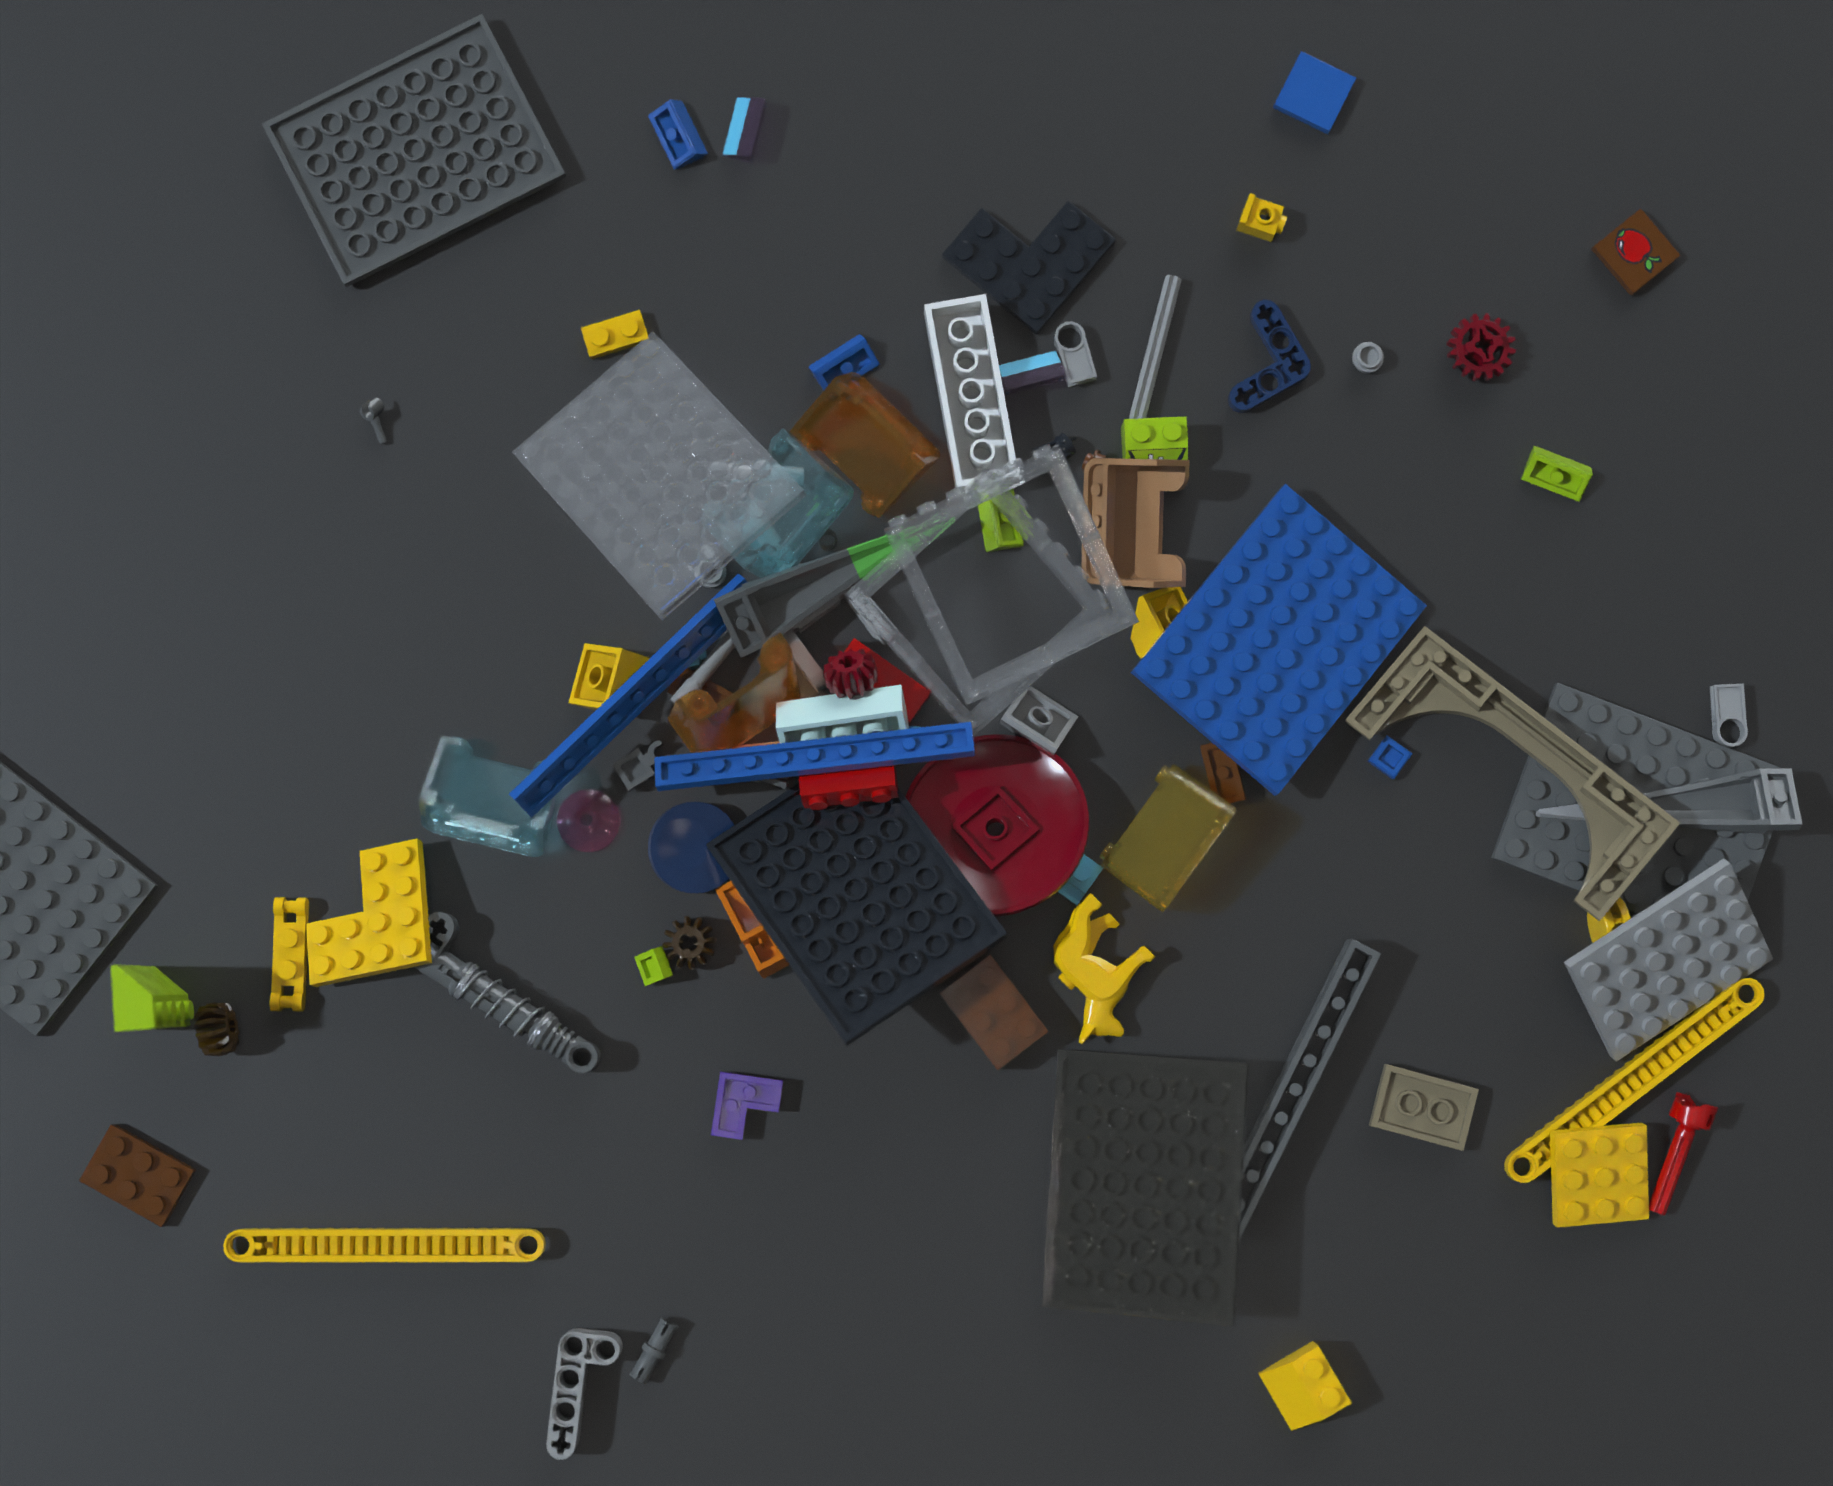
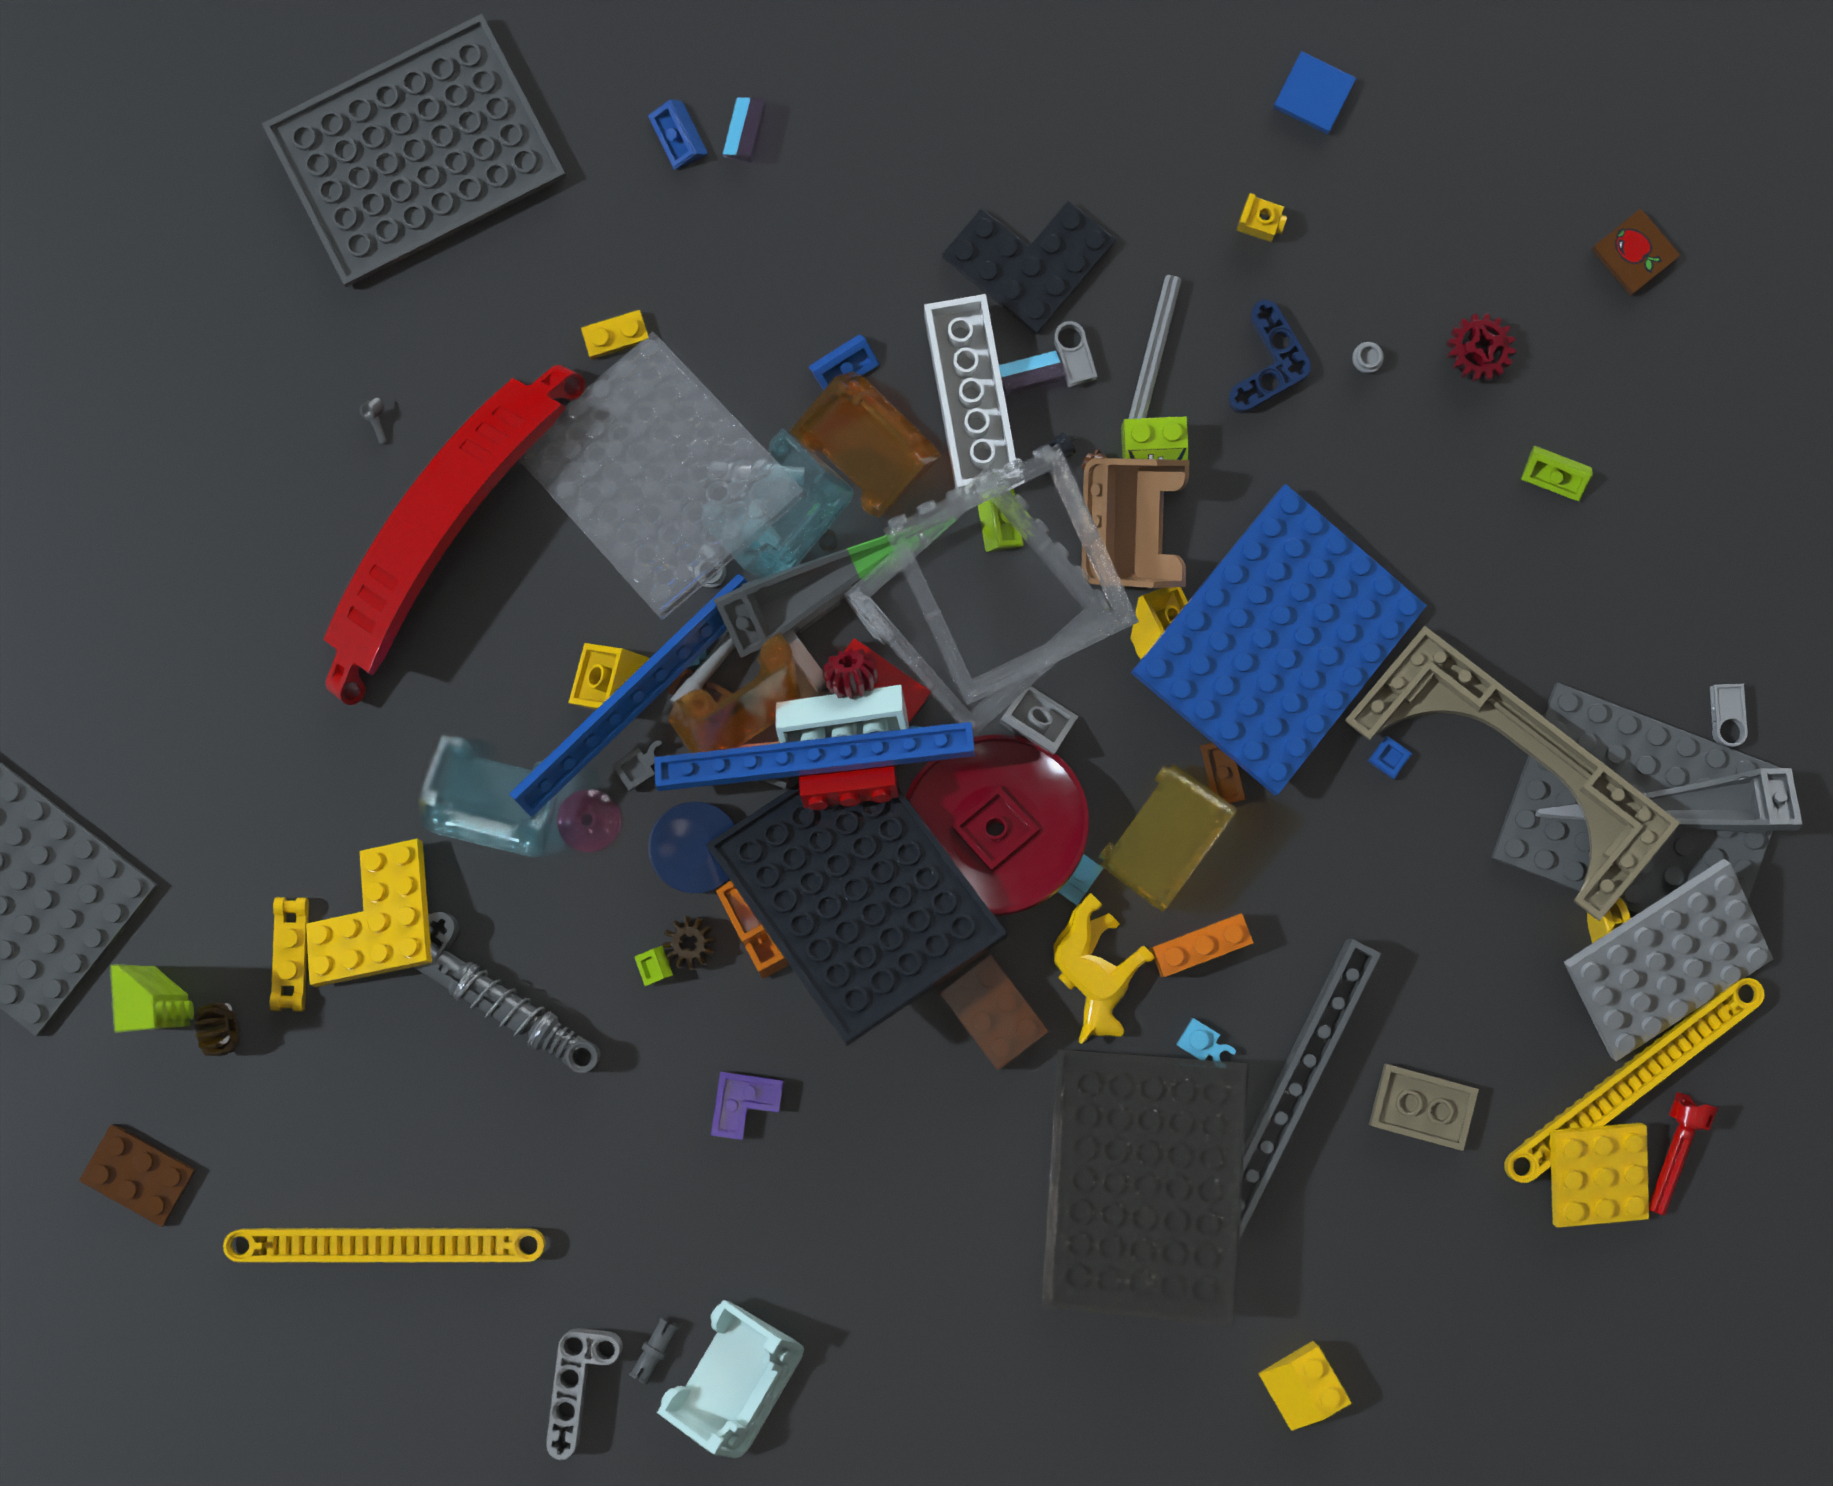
none -> red panel [323,365,586,705]
none -> light aqua windscreen [657,1300,804,1458]
none -> orange brick [1150,913,1253,977]
none -> medium azure plate [1176,1018,1236,1069]

